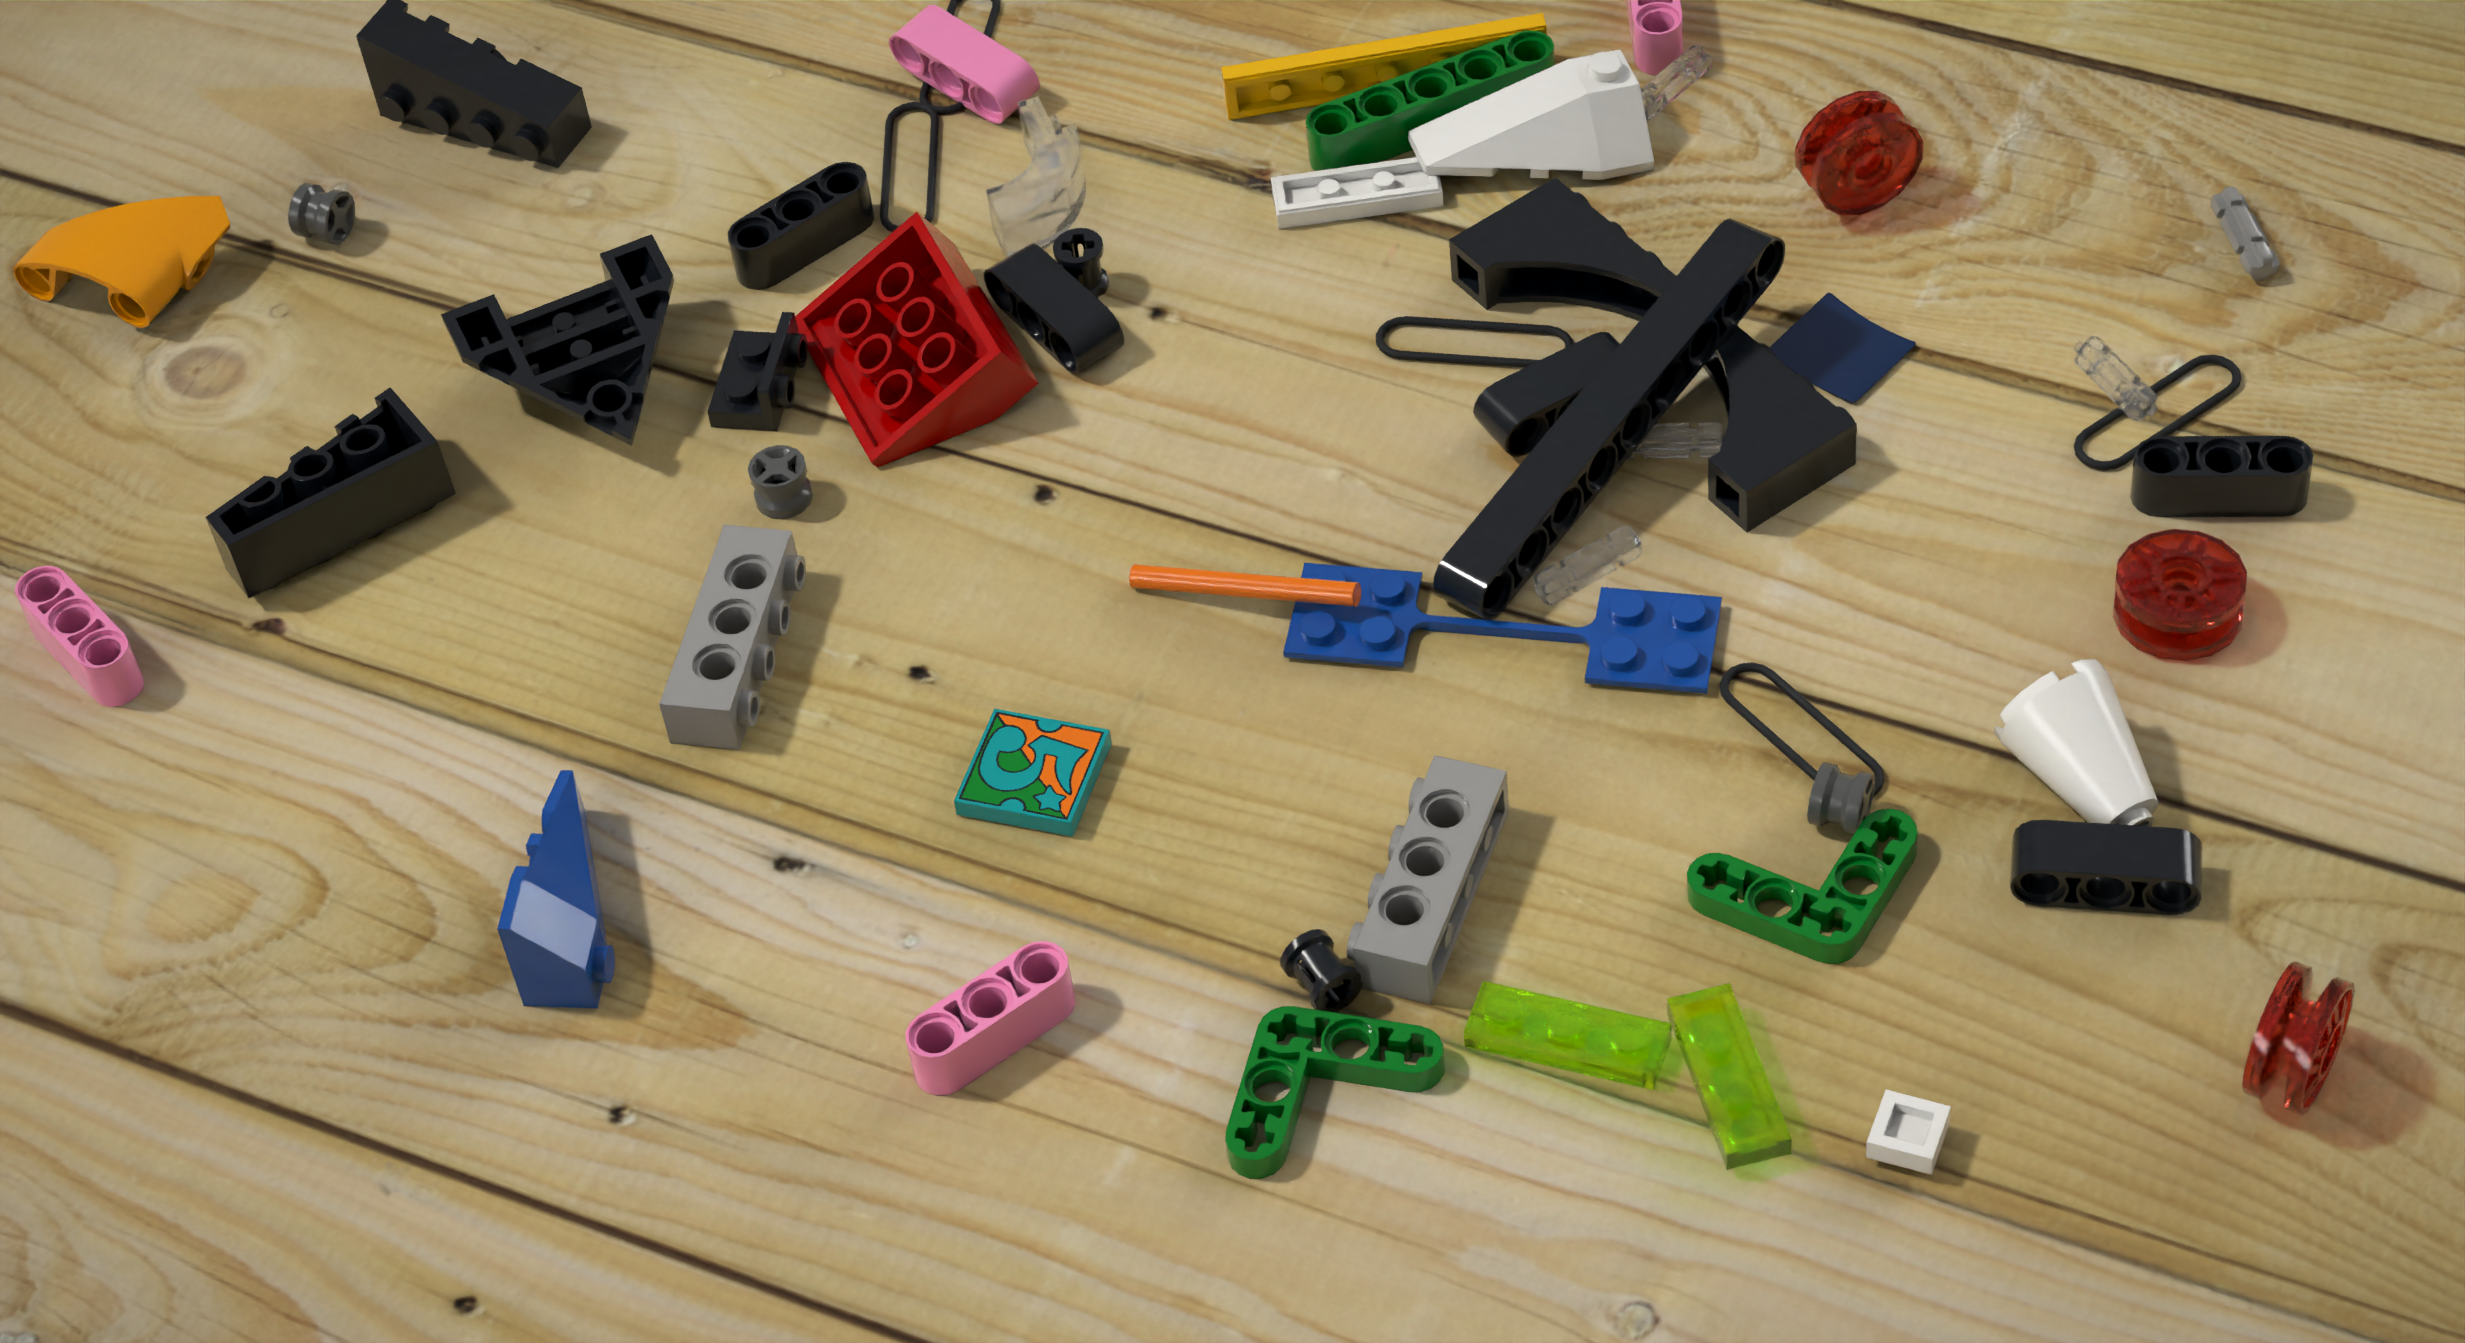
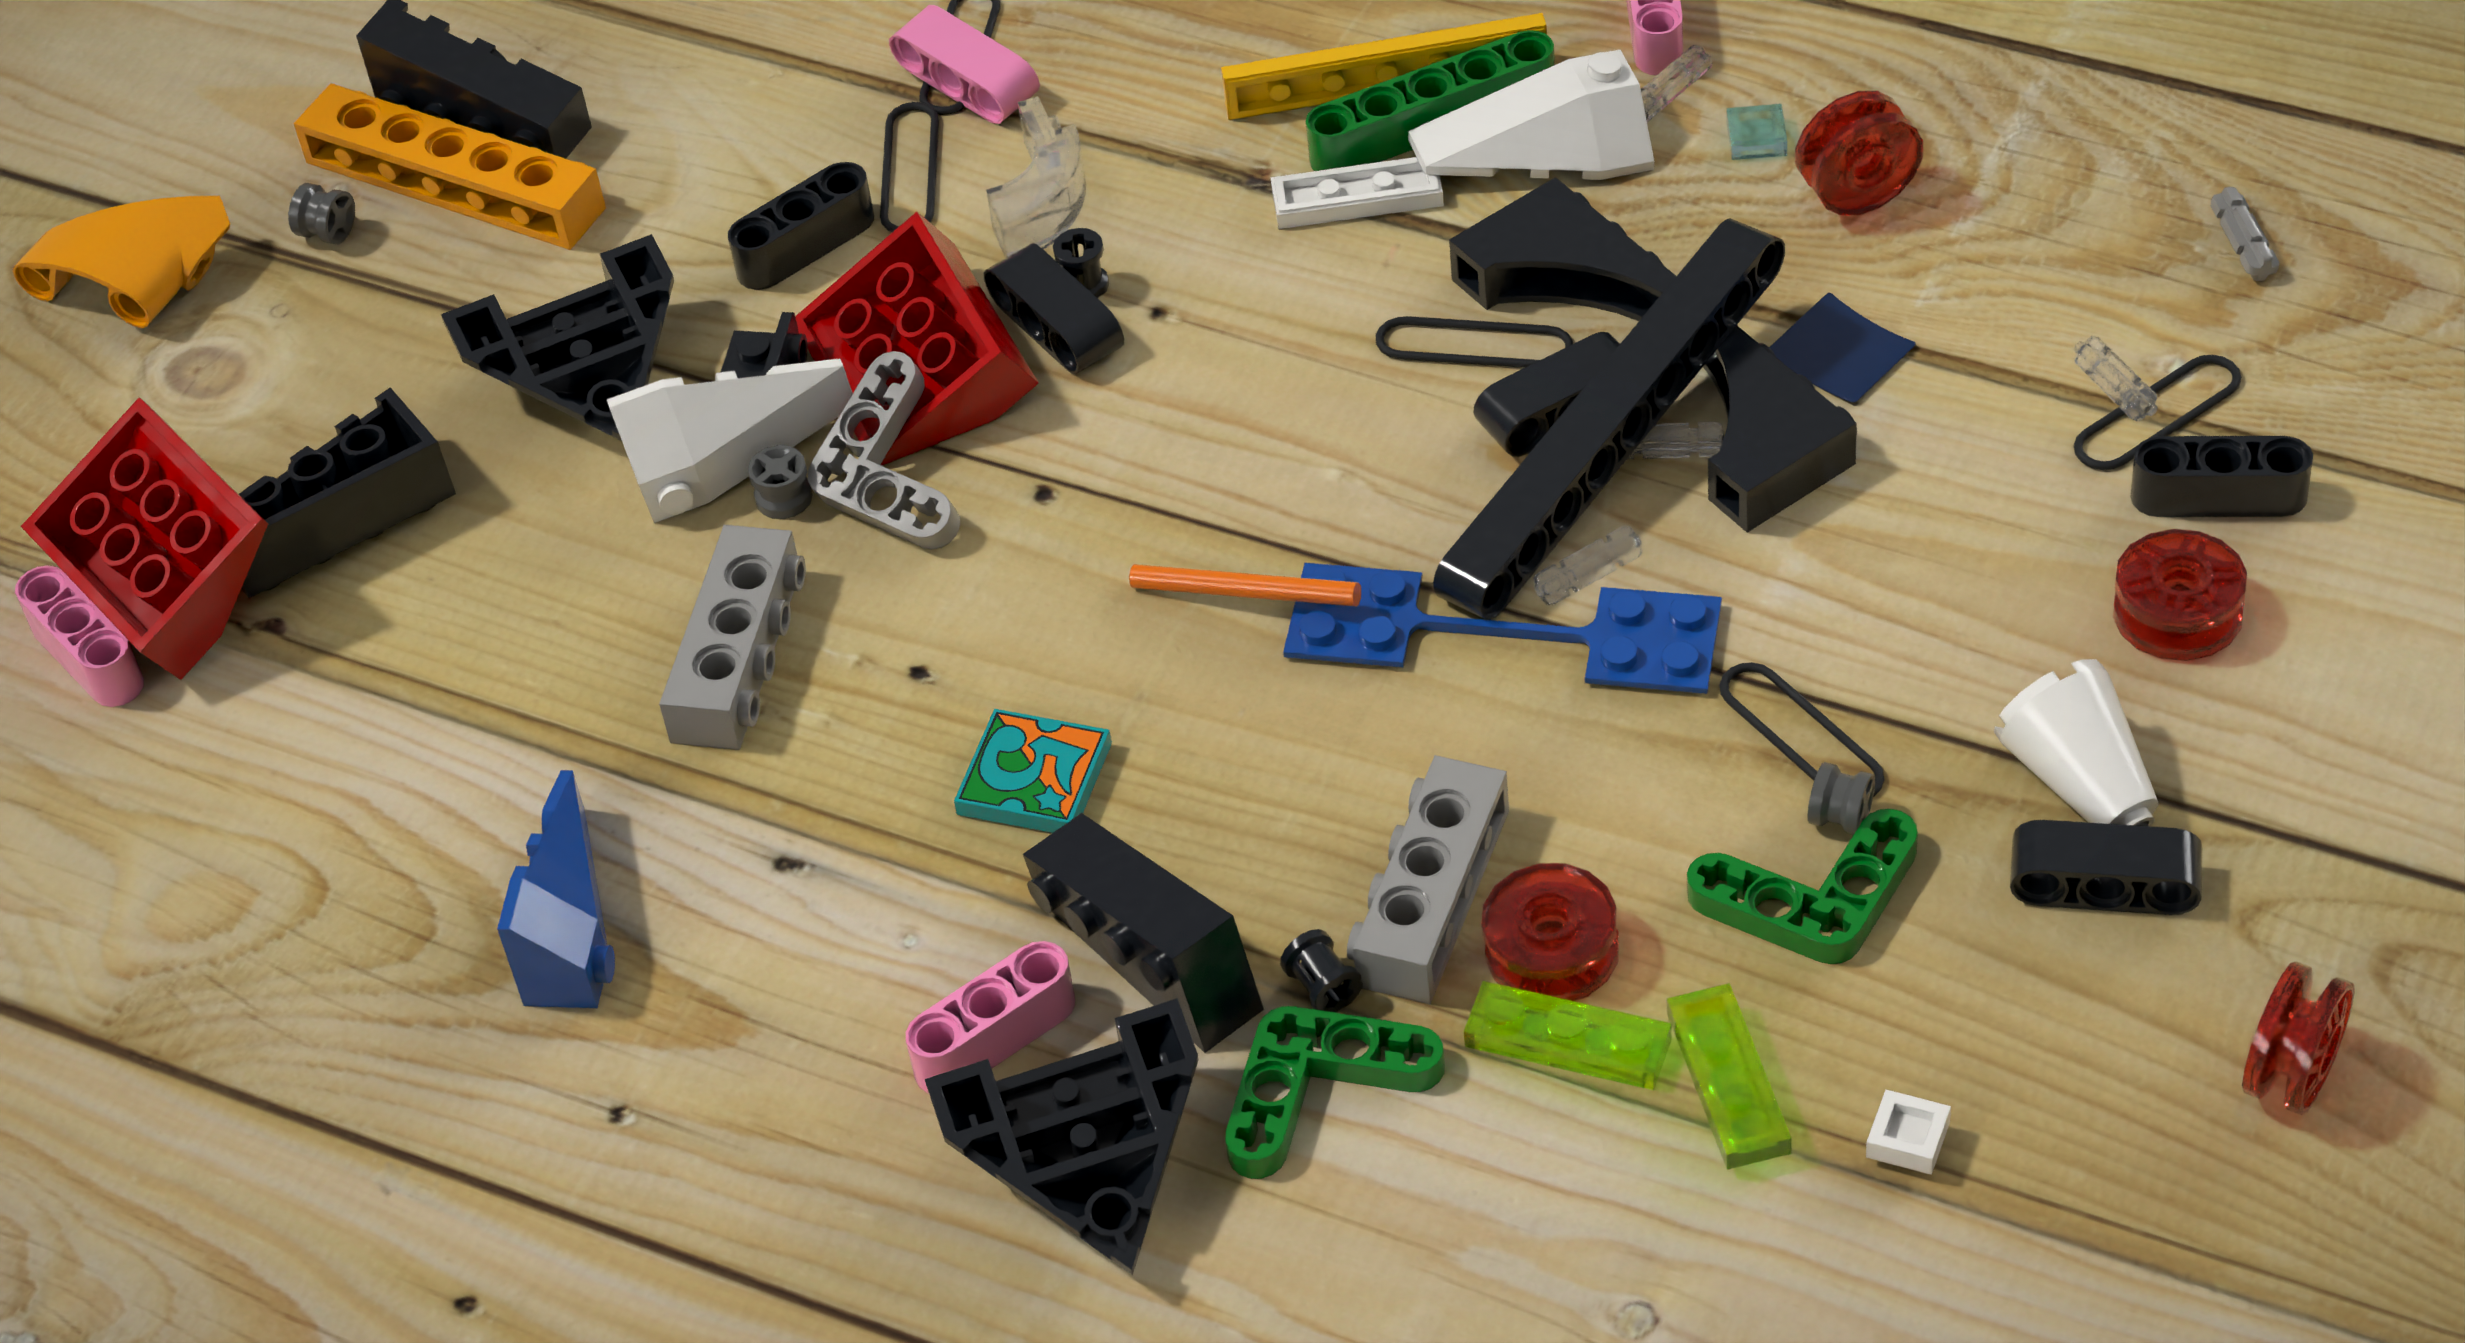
none -> red slope [20,397,268,680]
none -> light orange brick [293,83,606,250]
none -> white wedge [607,358,853,523]
none -> light grey beam [808,351,960,550]
none -> black wedge [925,998,1199,1275]
none -> black wedge [1023,813,1264,1053]
none -> clear red wheel [1481,863,1620,1005]
none -> clear light blue tile [1726,104,1787,160]

